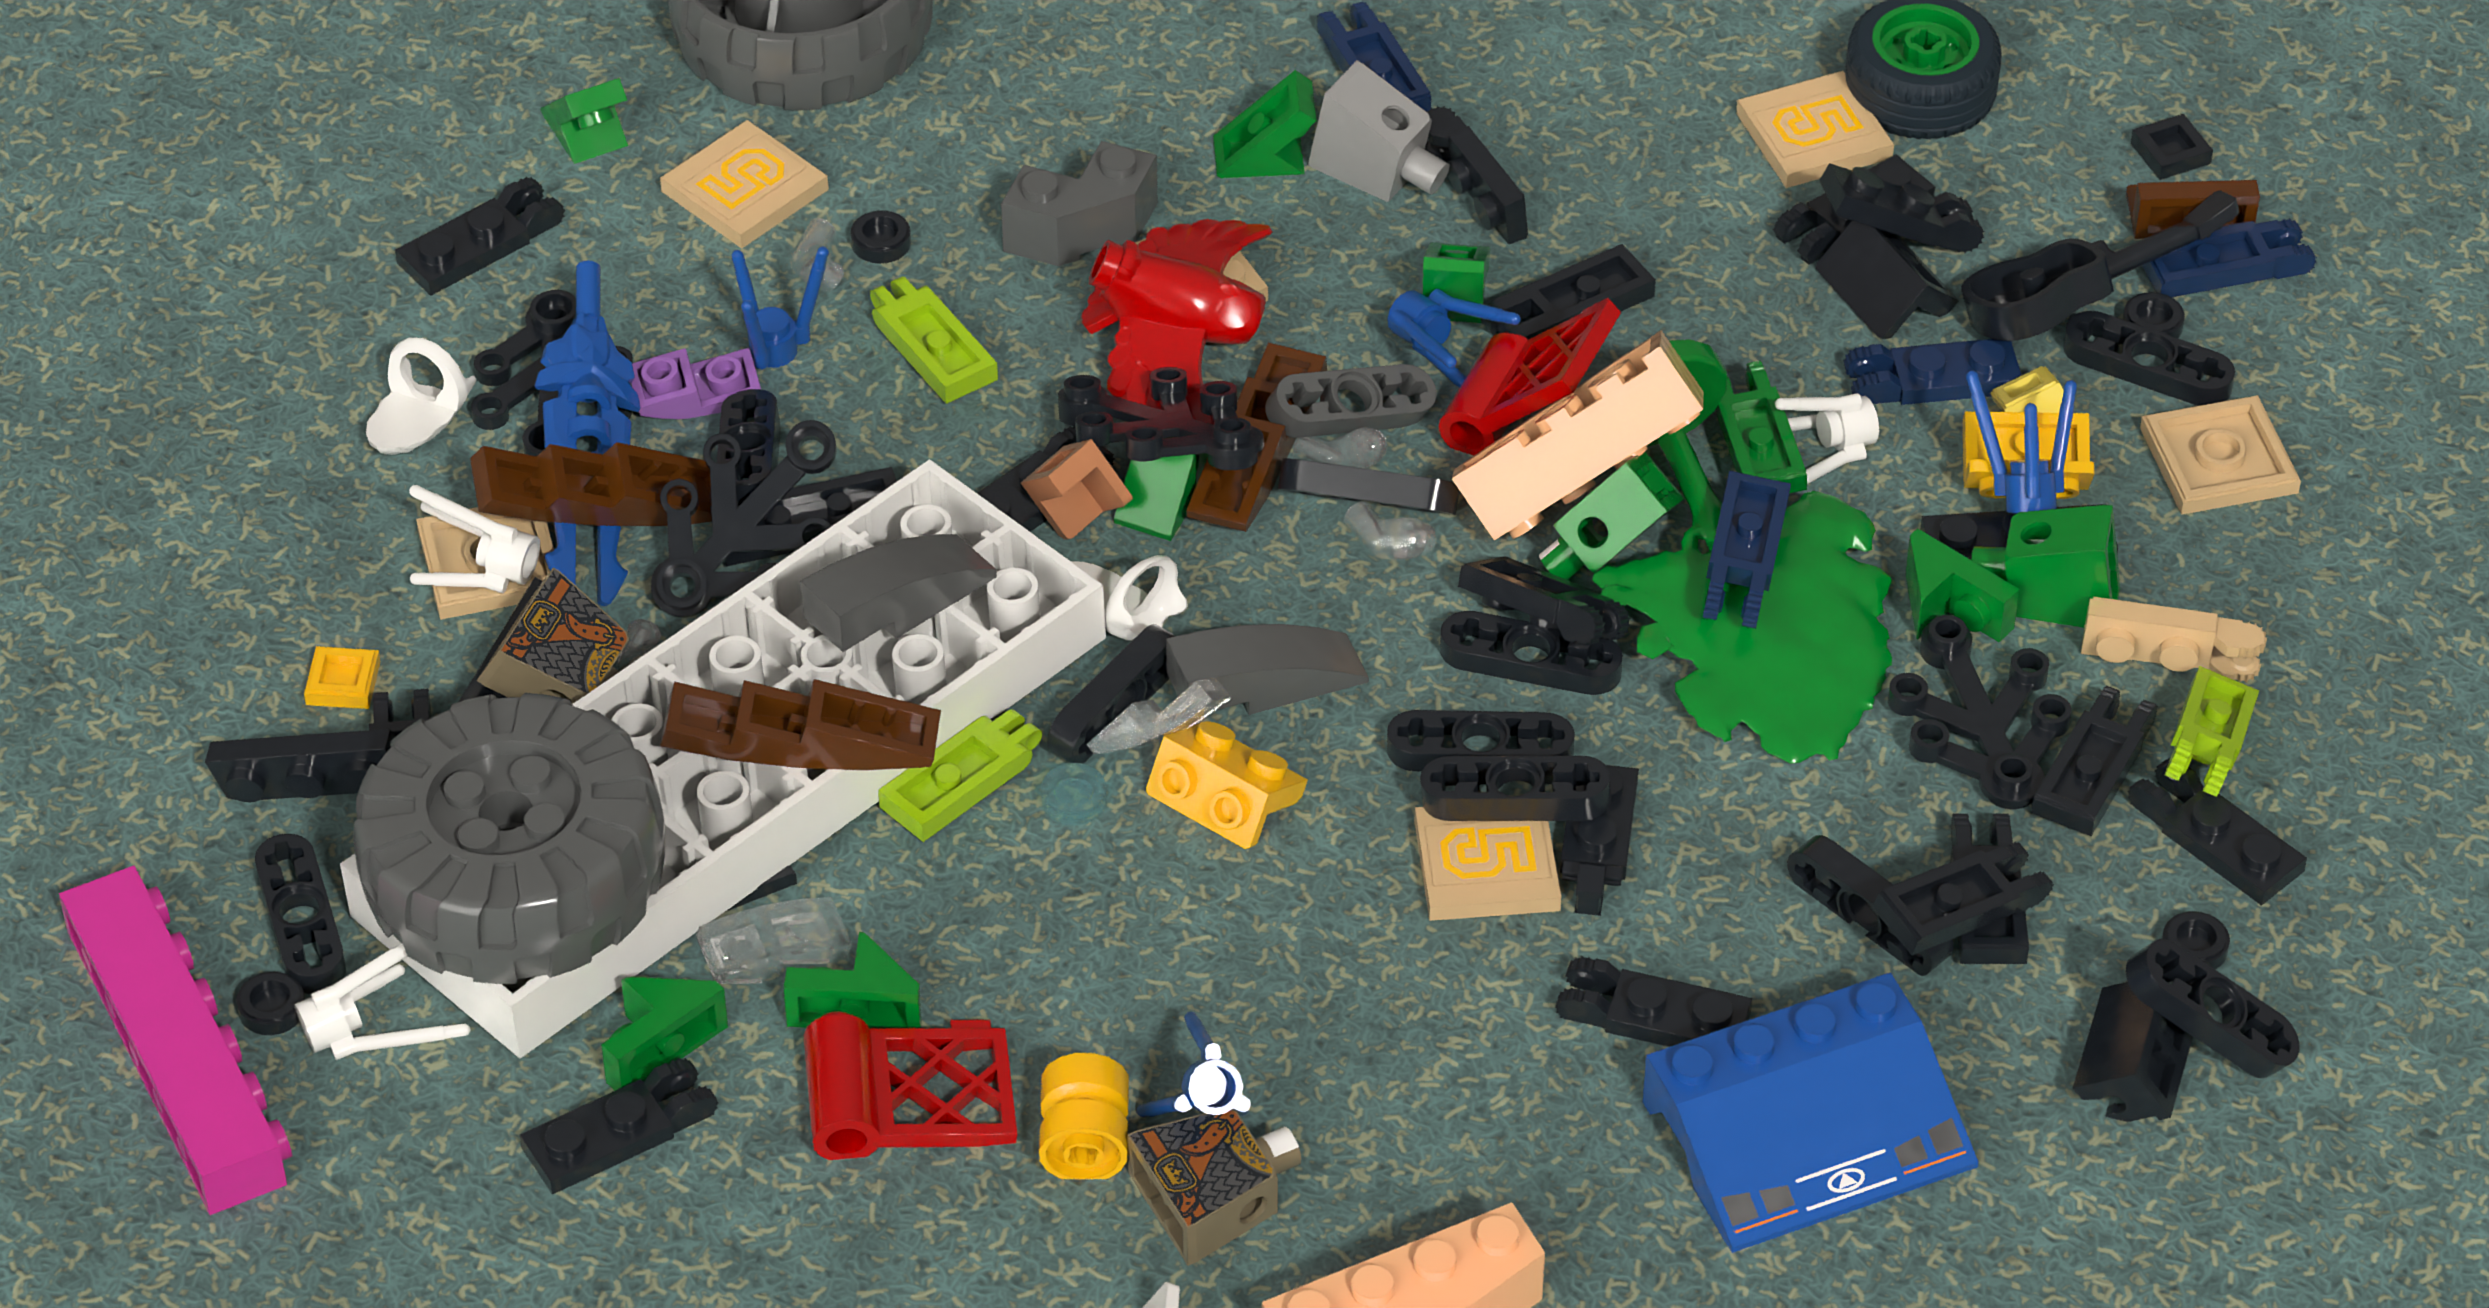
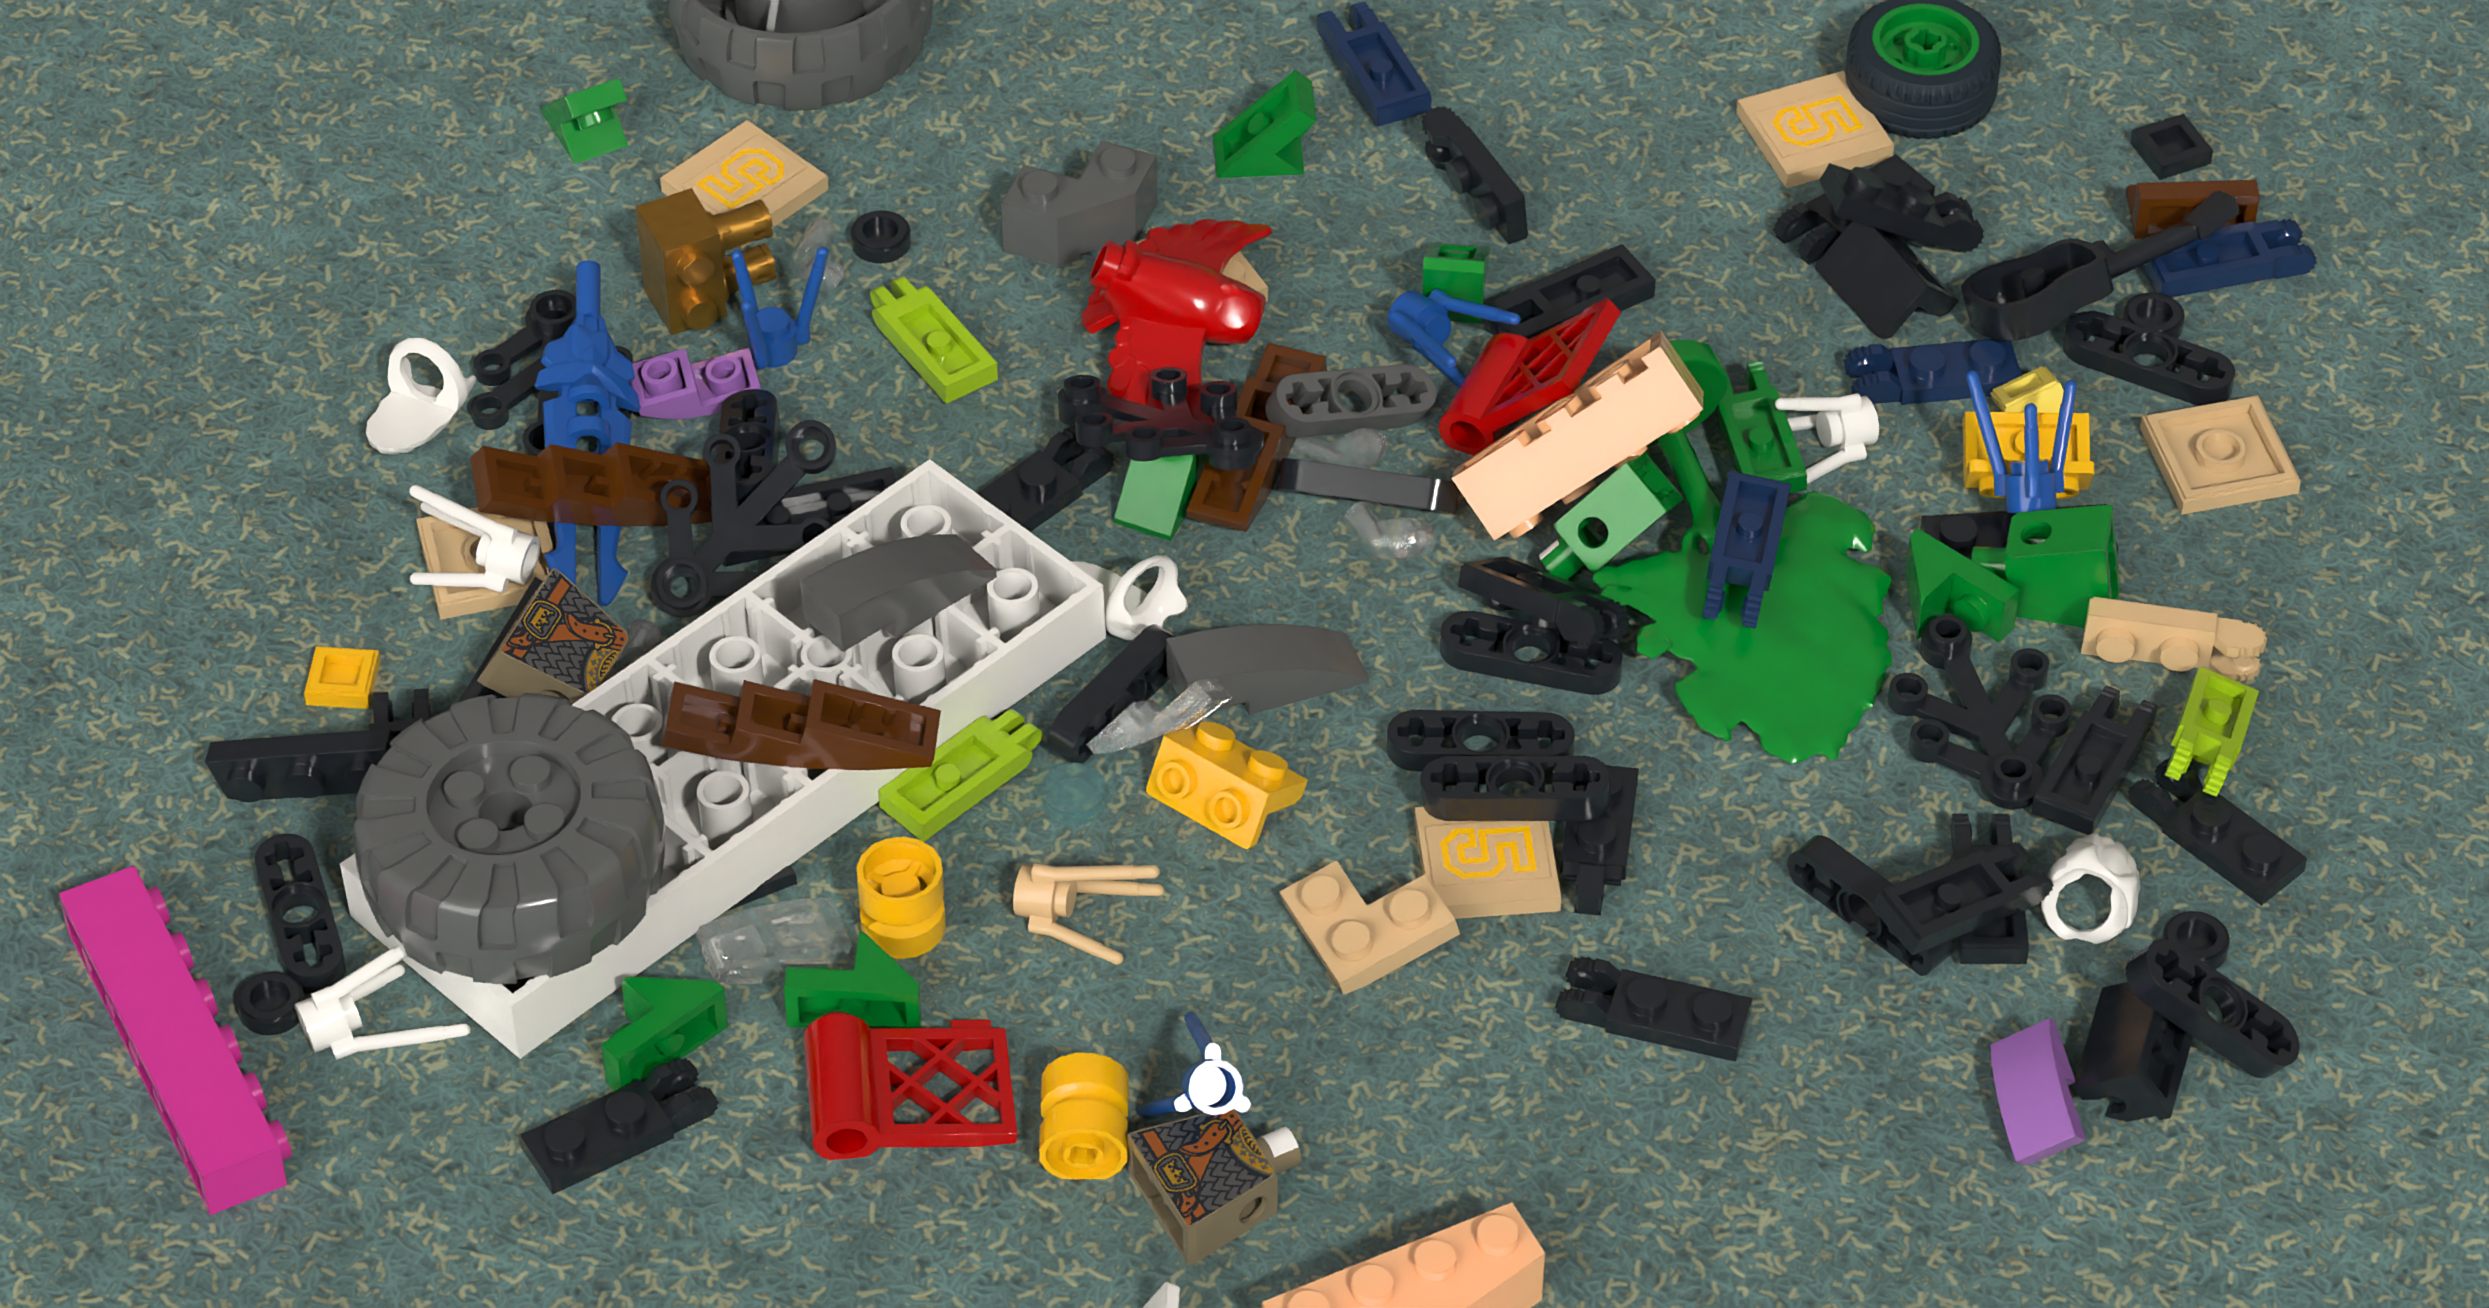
black hinge [395,176,566,296] -> none
nougat panel [1021,439,1133,539] -> none
light grey torso [1308,60,1450,202] -> none
blue piece [1643,972,1979,1253] -> none
none -> pearl gold brick [635,188,777,336]
none -> yellow wheel [856,837,946,959]
none -> tan plant [1013,863,1164,964]
none -> tan plate [1279,860,1460,995]
none -> medium lavender slope [1990,1018,2086,1165]
none -> white piece [2041,833,2141,944]

